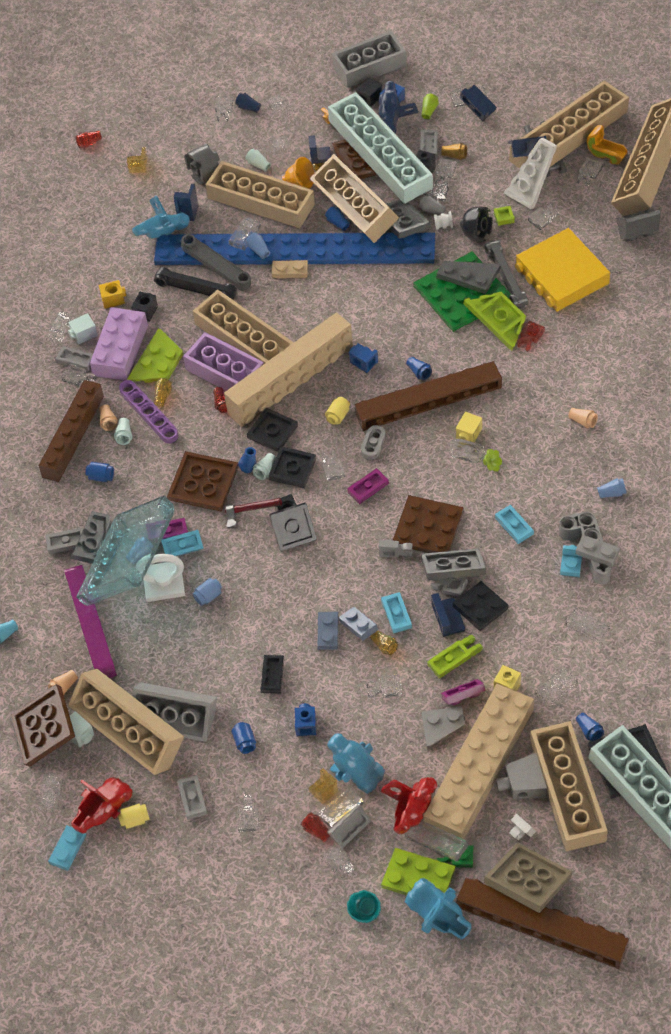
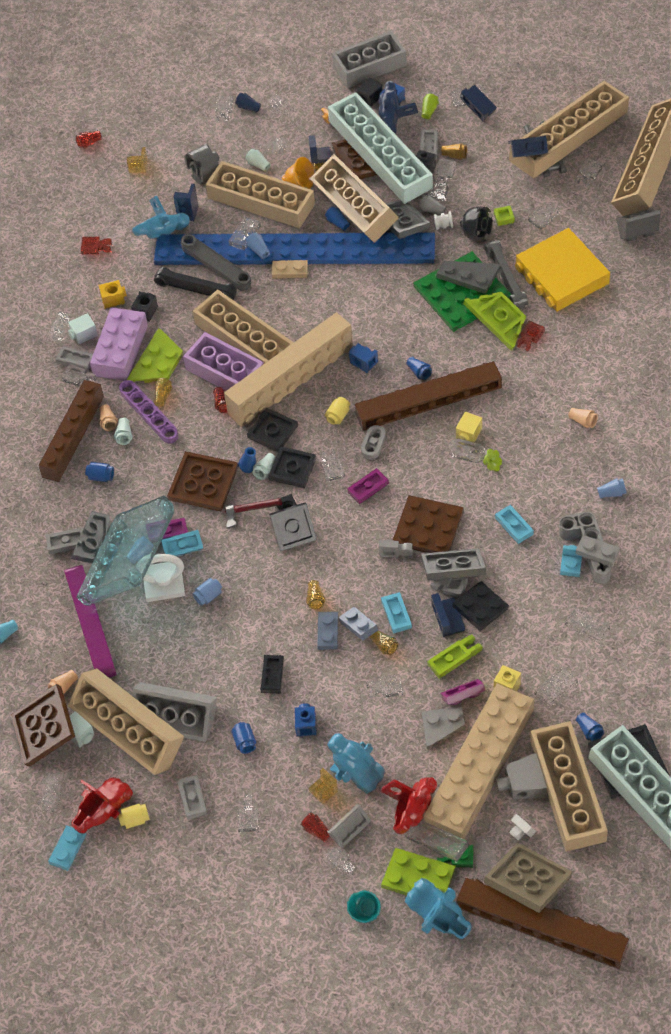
clear plate [317,788,364,828] -> none
white wing [504,138,557,209] -> none
light orange animal [586,125,628,165] -> none
none -> clear red plate [81,237,112,255]
none -> clear yellow cone [306,580,326,609]

